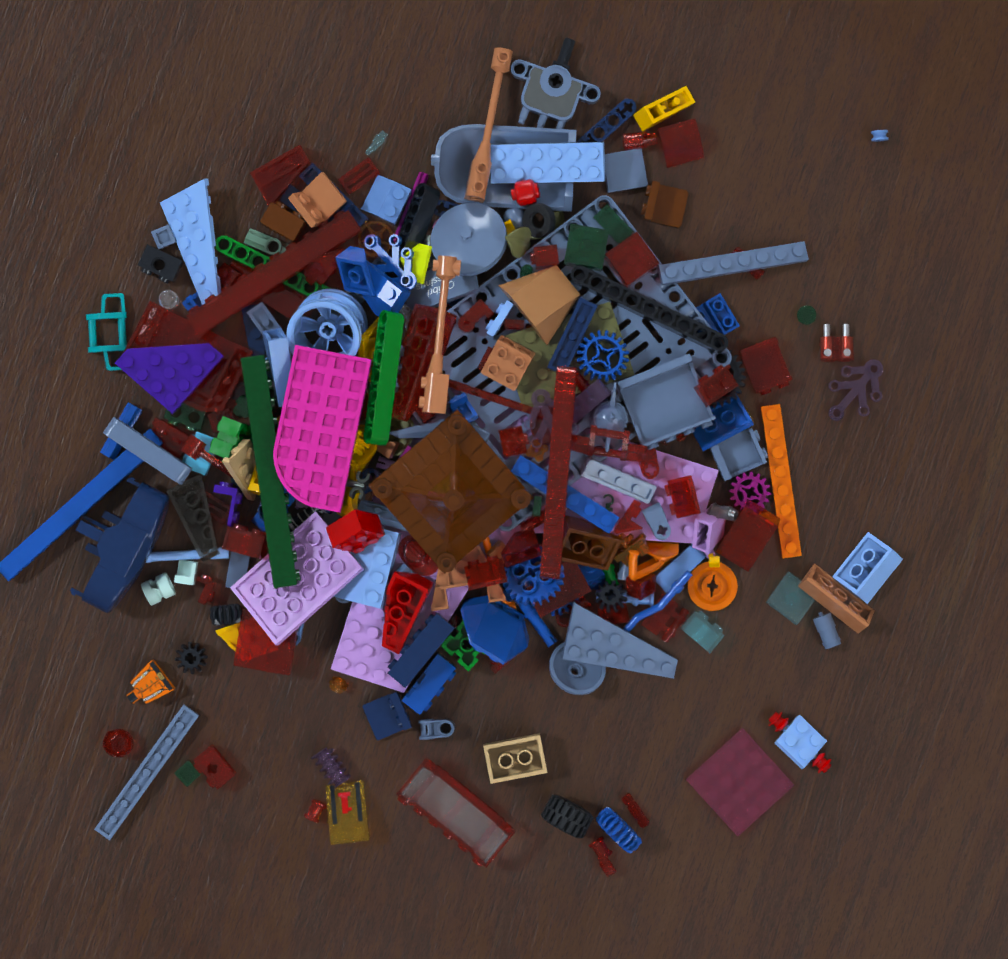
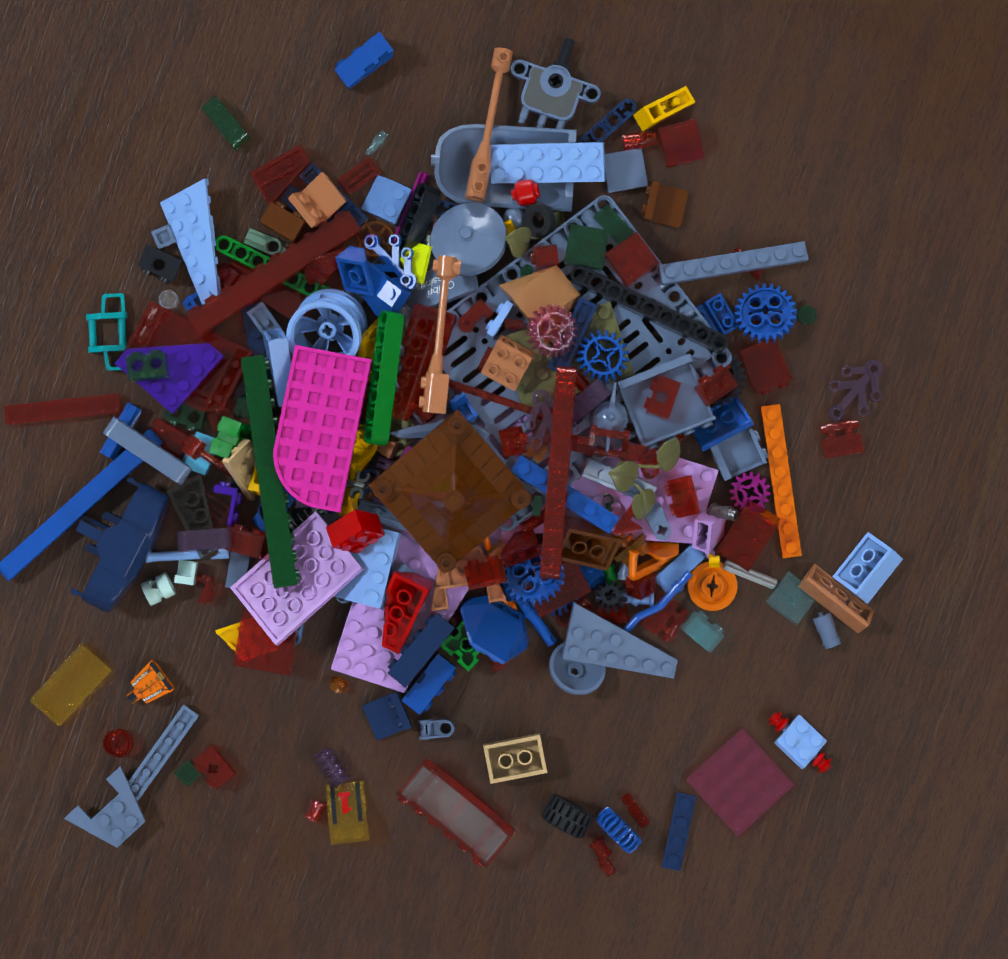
black gear [175,641,208,674] -> none
black gear [210,604,243,625] -> none
clear red piece [398,535,438,576] -> none
clear red piece [820,324,854,362] -> none
medium blue bush [871,130,889,142] -> none
none -> clear red plate [4,393,121,425]
none -> clear yellow slope [30,643,111,727]
none -> sand blue wing [64,766,146,848]
none -> brick [126,350,169,382]
none -> clear purple beam [177,528,233,552]
none -> clear green beam [201,95,250,150]
none -> blue wedge [334,32,395,90]
none -> clear pink gear [526,304,578,357]
none -> olive plant [608,437,680,521]
none -> clear red brick [643,375,681,421]
none -> dark blue plate [661,792,696,871]
none -> light grey axle [723,559,777,589]
none -> blue gear [734,283,797,344]
none -> clear red plate [820,419,864,458]

